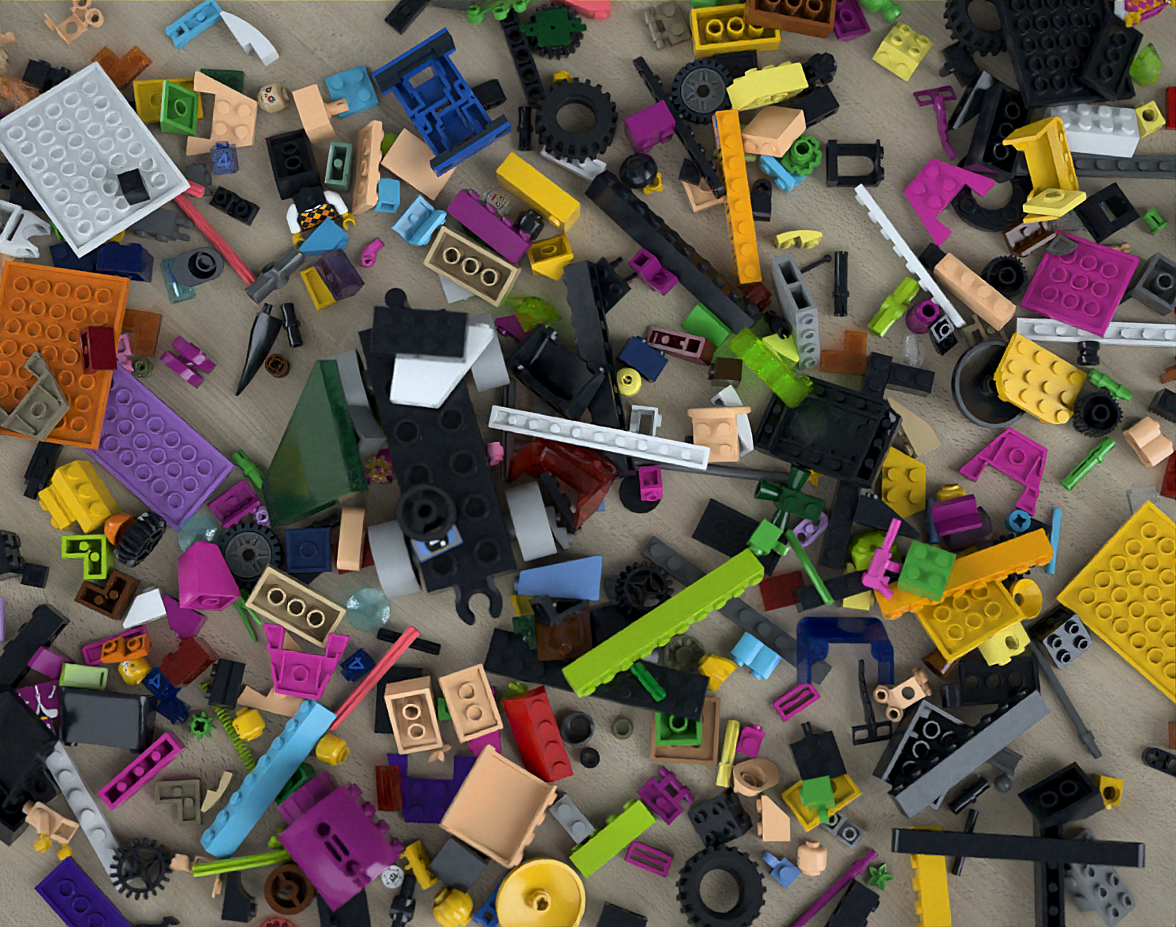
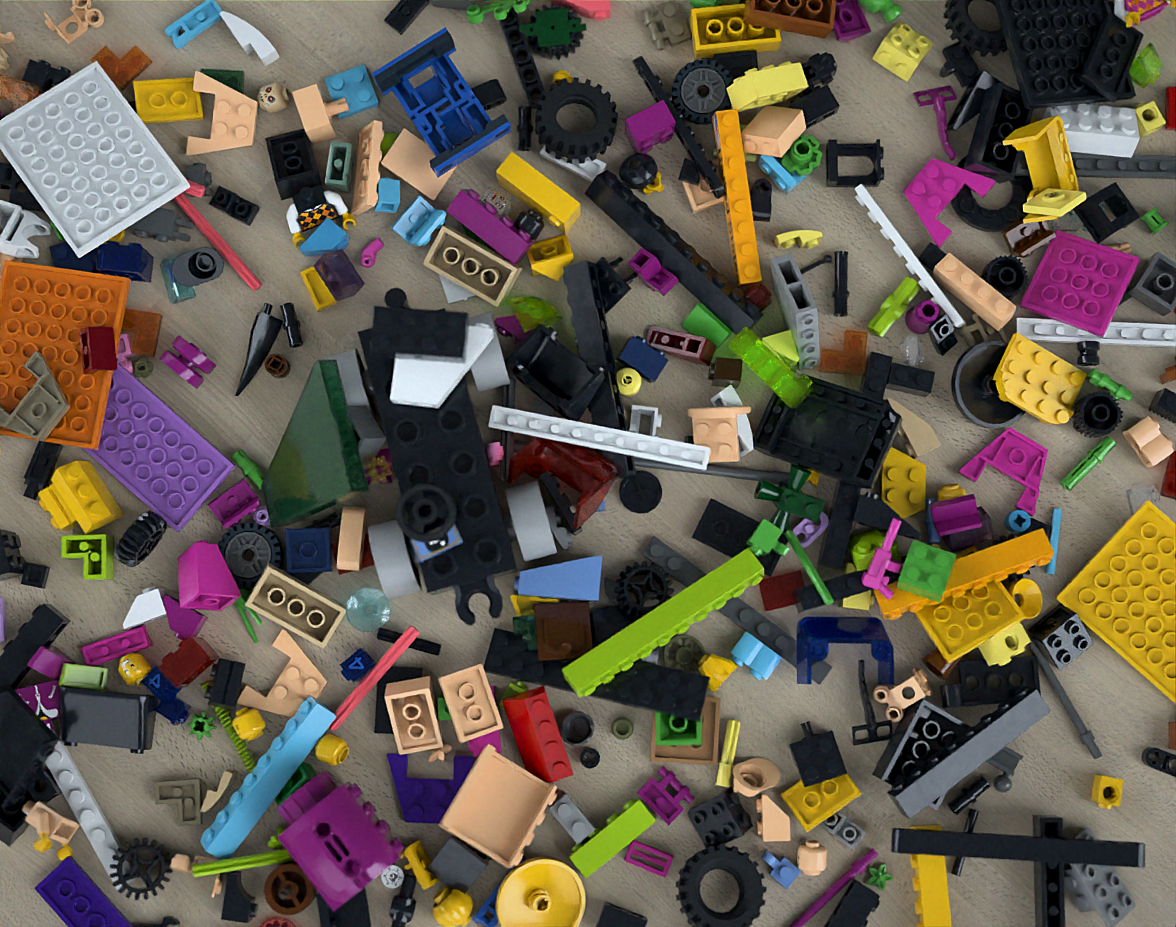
reddish brown brick [74,570,141,620] -> none
dark pink brick [97,731,187,810] -> none
orange slope [100,633,151,663] -> none
orange piece [104,512,138,546] -> none
black brick [117,168,151,206] -> none
bright green slope [160,80,198,136] -> none
clear light blue dish [177,515,222,552] -> none
clear blue brick [210,141,239,175] -> none
dark grey piece [245,247,305,304] -> none
dark pink wing [264,623,350,700] -> none
clear red plate [375,765,403,812] -> none
black bracket [528,594,590,626] -> none
green axle [631,662,666,702] -> none
dark pink bracket [638,465,663,501] -> none
dark pink bracket [736,723,766,758] -> none
black pin [763,310,791,339] -> none
dark pink tile [771,679,821,722] -> none
bright green brick [799,776,836,823] -> none
black slope [1017,762,1105,828] -> none
dark grey tile [1046,233,1078,256] -> none

